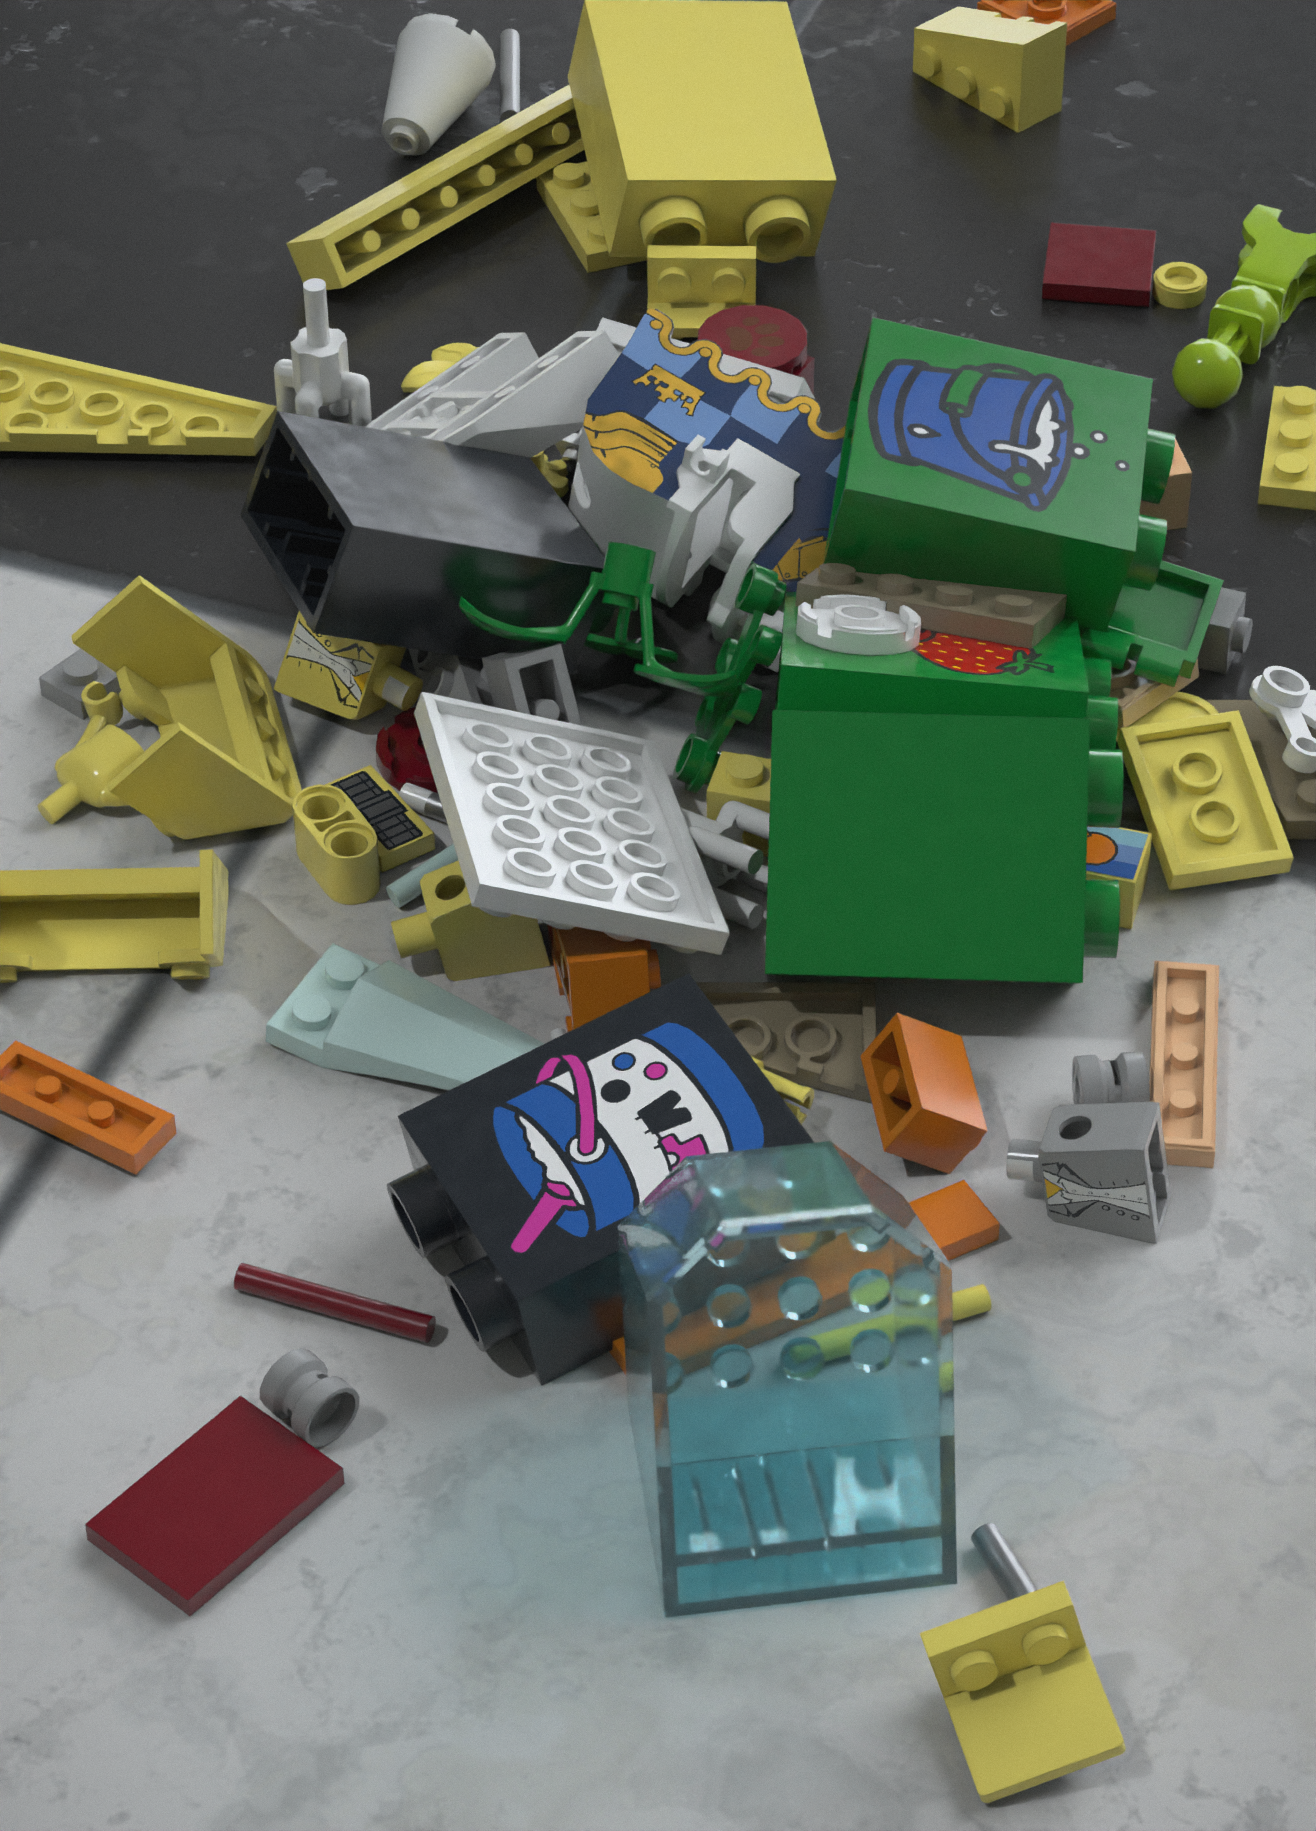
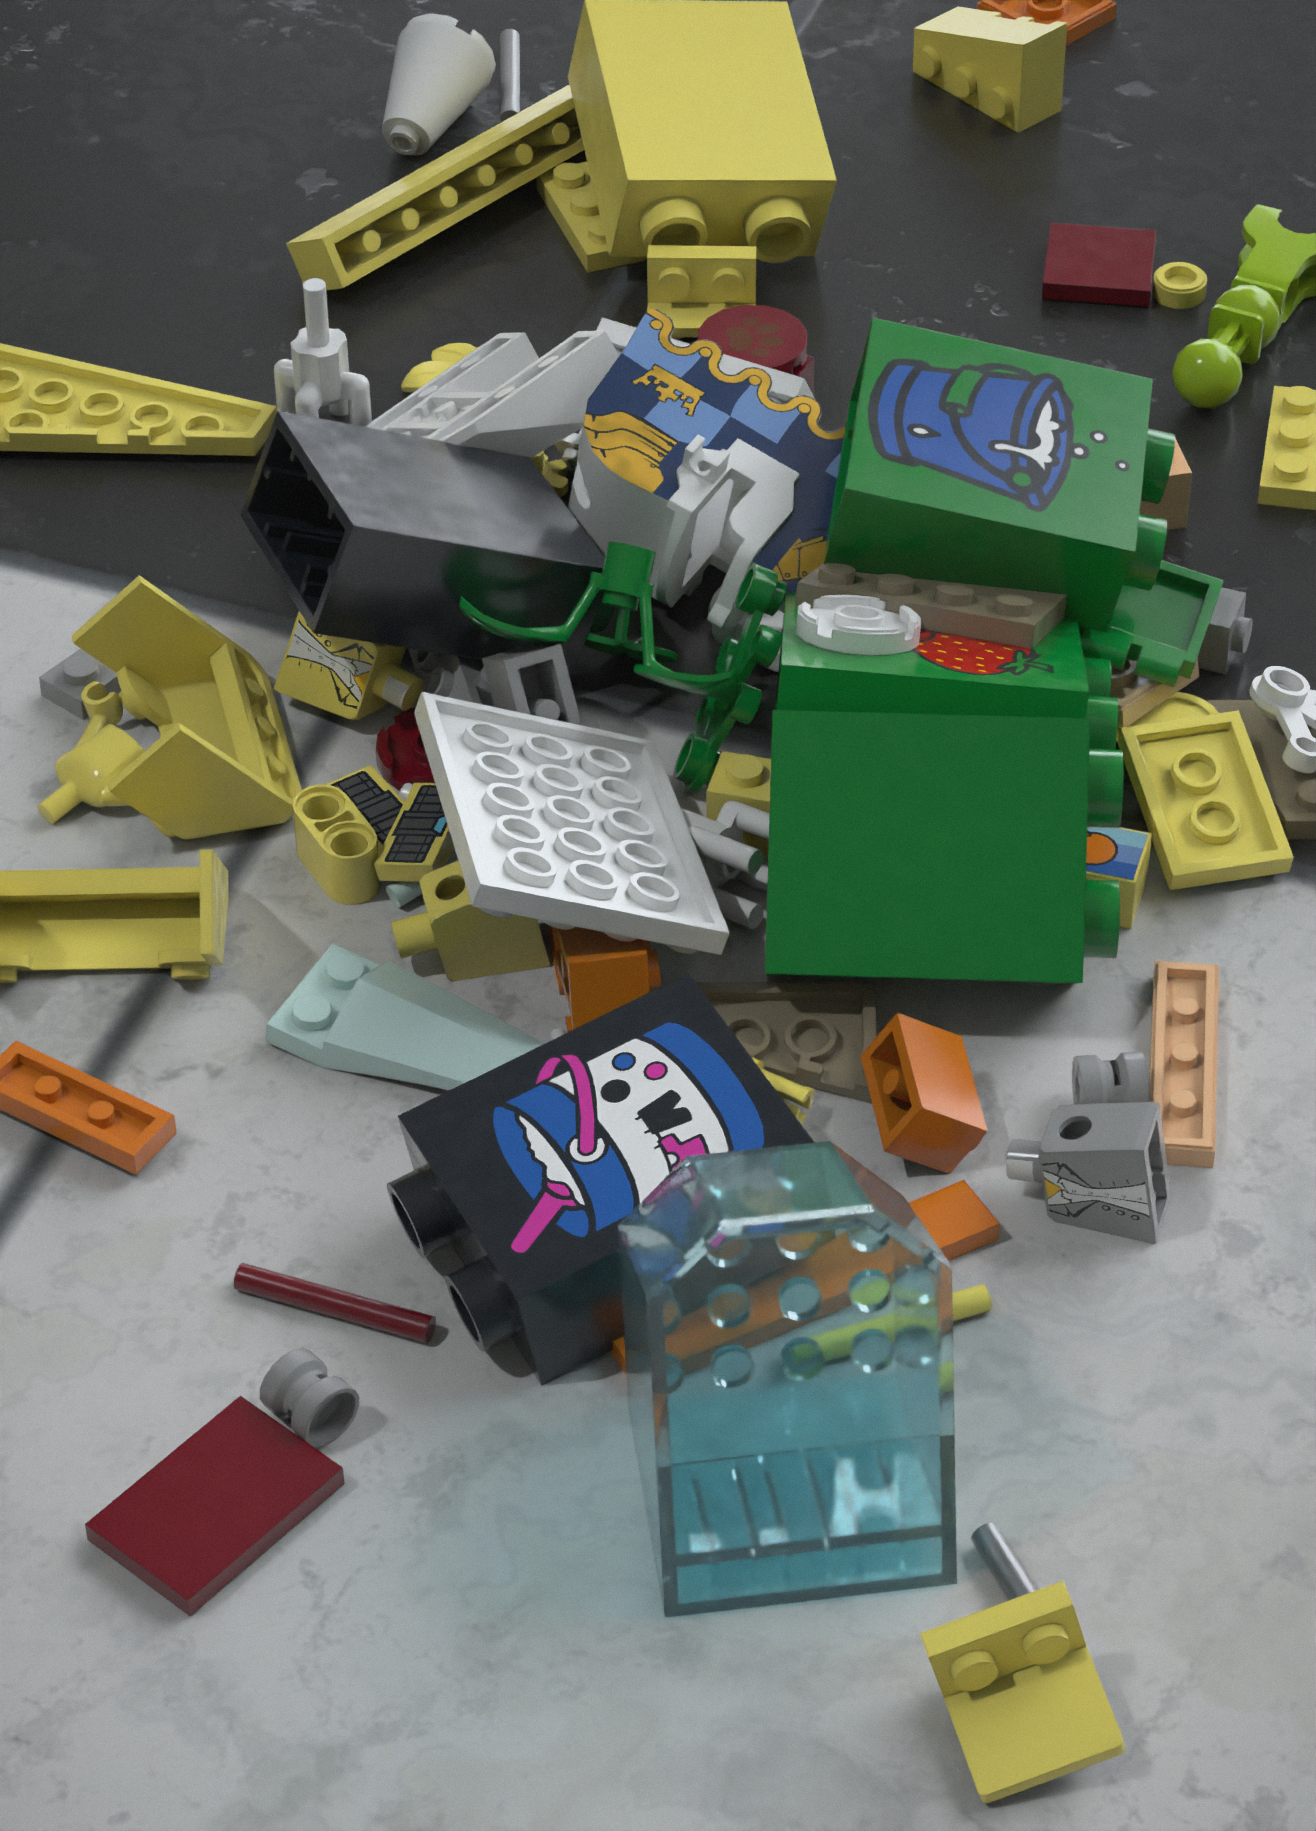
none -> tile [374,783,454,882]

